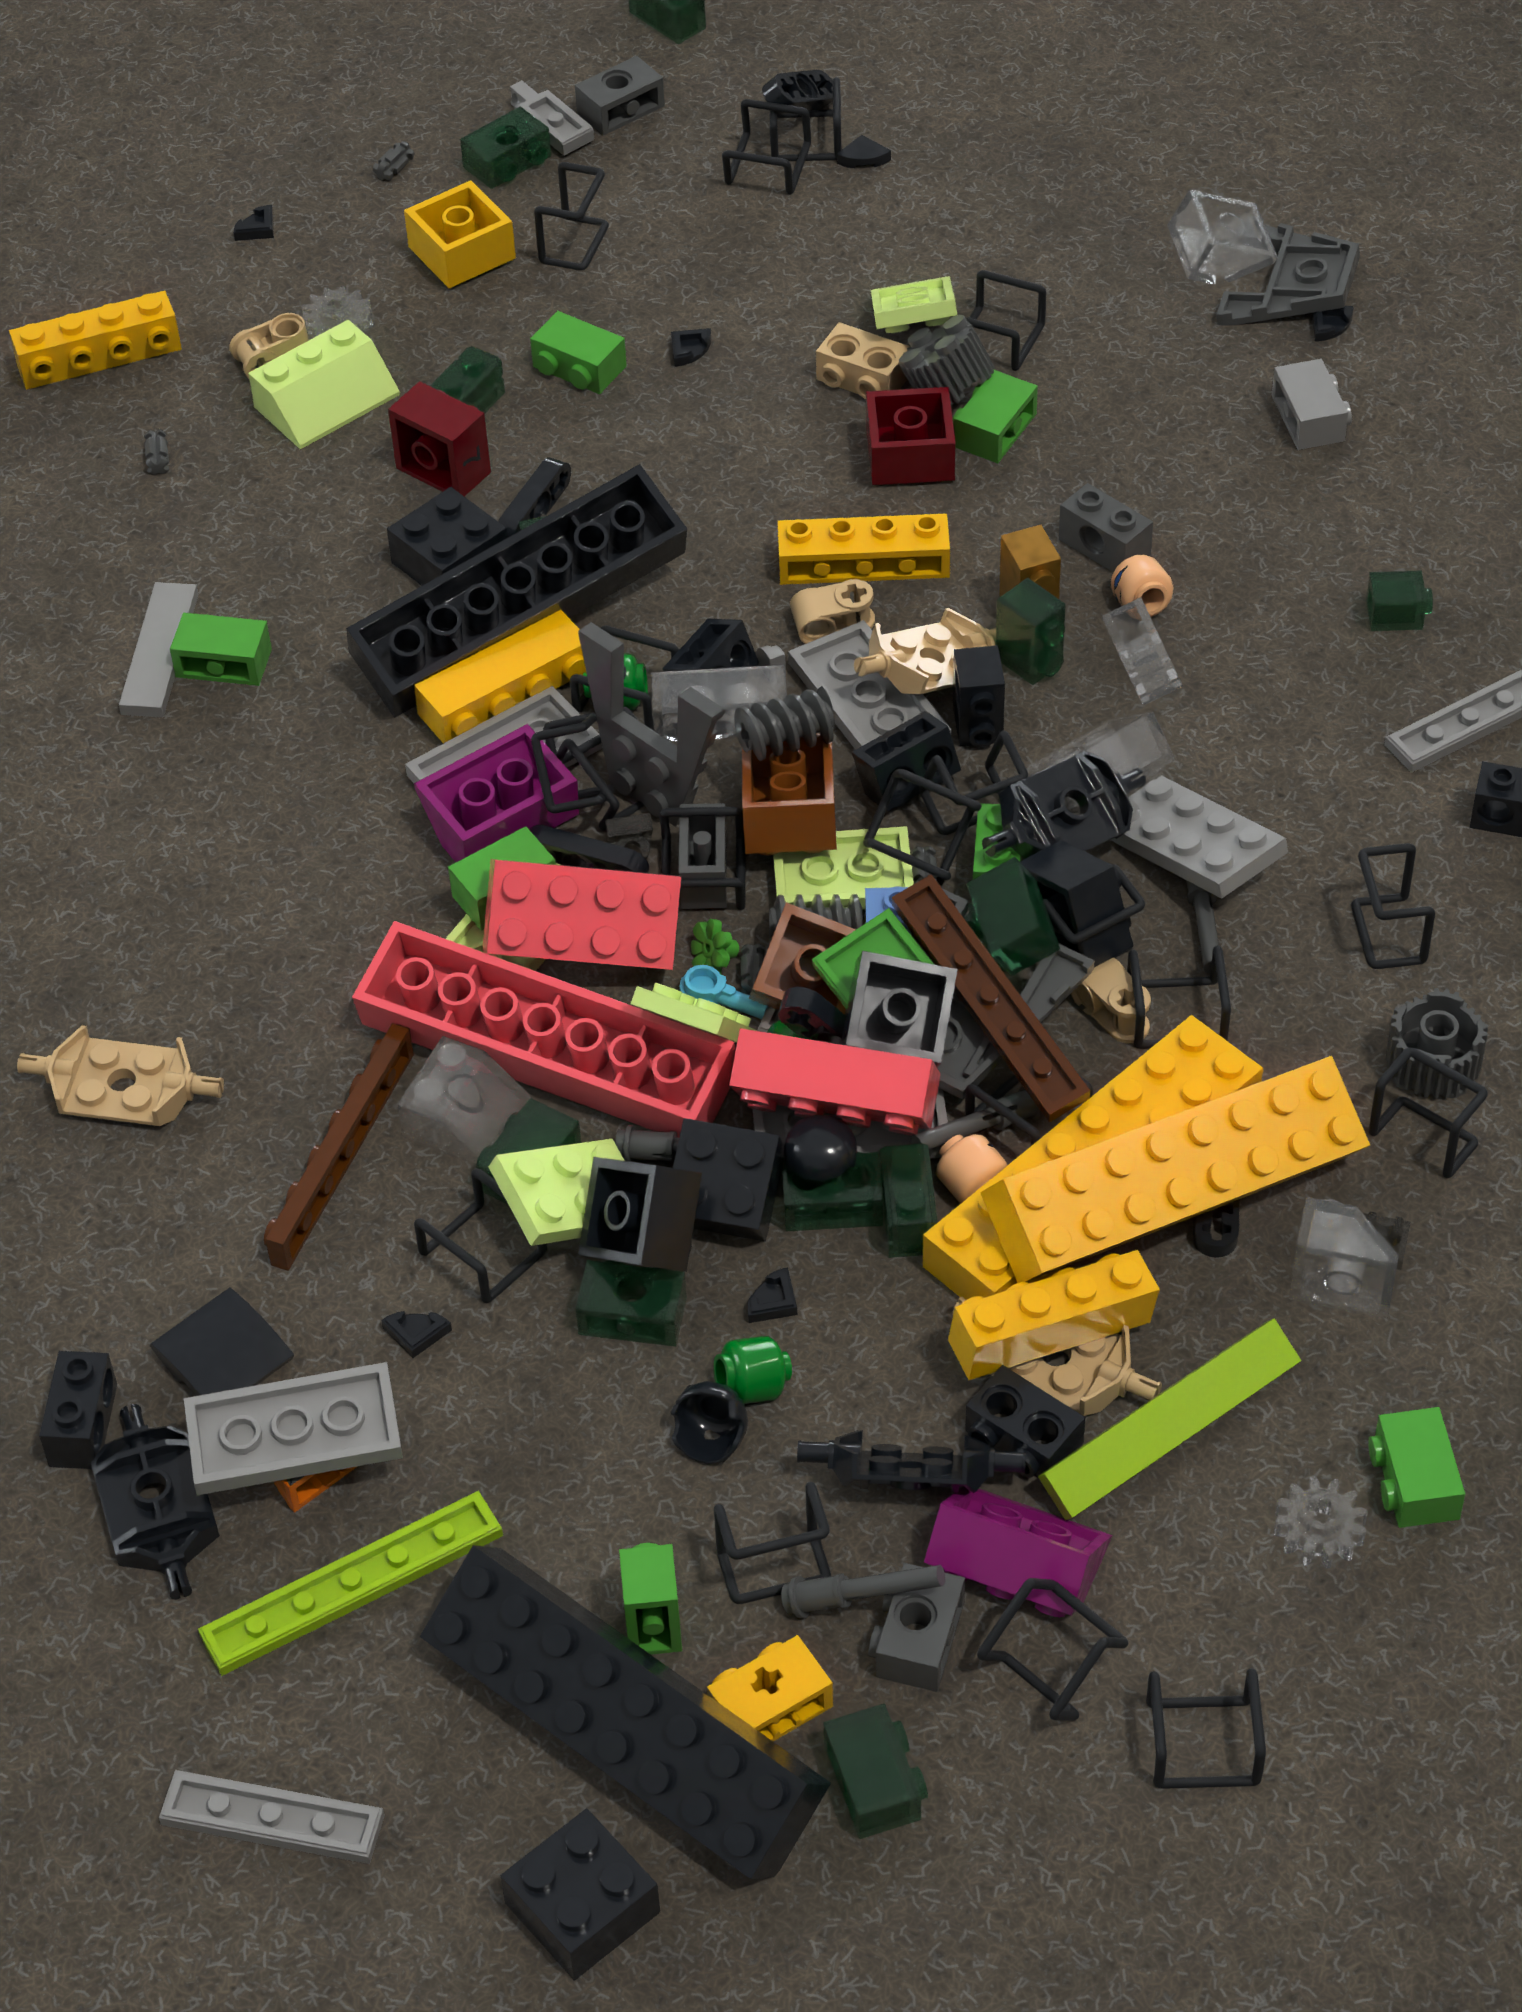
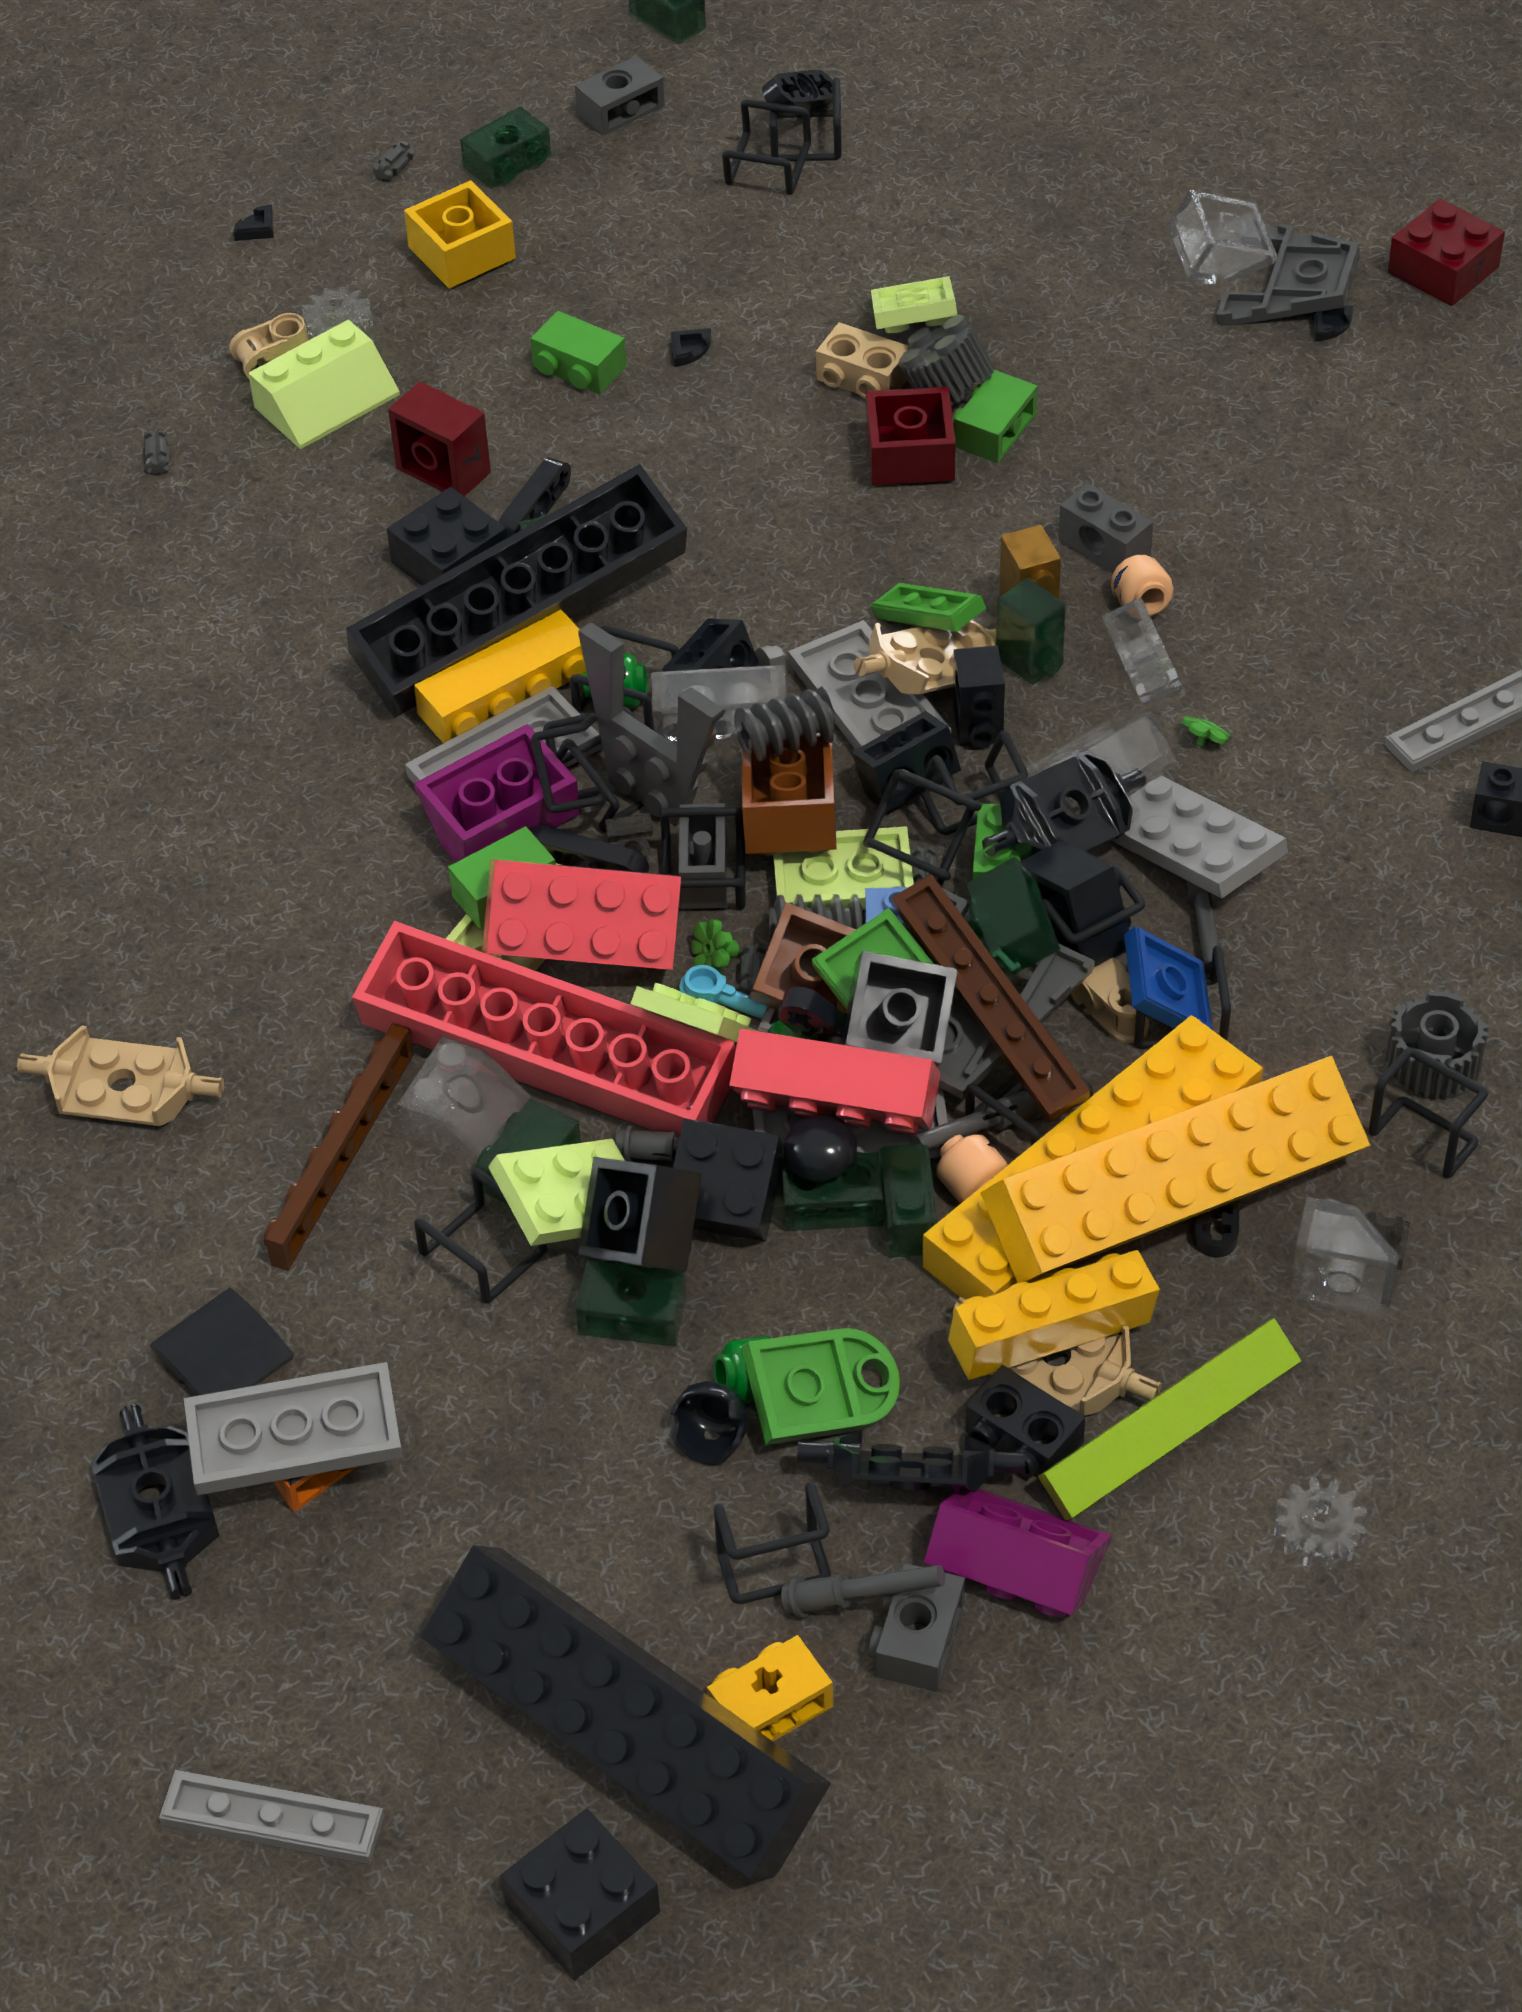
yellow brick [9,291,182,390] -> none
black brick [39,1351,118,1469] -> none
light grey tile [119,582,199,717] -> none
bright green brick [170,612,272,686] -> none
lime tile [198,1490,503,1676] -> none
black tile [381,1311,452,1358] -> none
clear green brick [430,346,505,414] -> none
light grey hinge [510,80,594,156] -> none
black piece [534,162,609,270] -> none
bright green brick [619,1543,682,1655] -> none
black tile [748,1267,798,1323] -> none
yellow brick [777,514,950,585] -> none
tan piece [790,579,875,644] -> none
clear green brick [823,1703,928,1839] -> none
black tile [837,135,891,168] -> none
black piece [950,270,1046,371] -> none
black piece [977,1578,1129,1720] -> none
black piece [1146,1668,1266,1789] -> none
light grey brick [1272,358,1352,450] -> none
black piece [1351,843,1435,969] -> none
clear green brick [1366,570,1433,631] -> none
bright green brick [1368,1407,1465,1528] -> none
none -> bright green tile [741,1328,900,1445]
none -> bright green tile [870,583,986,632]
none -> blue tile [1124,926,1213,1030]
none -> bright green plant [1181,716,1231,746]
none -> dark red brick [1388,198,1505,306]

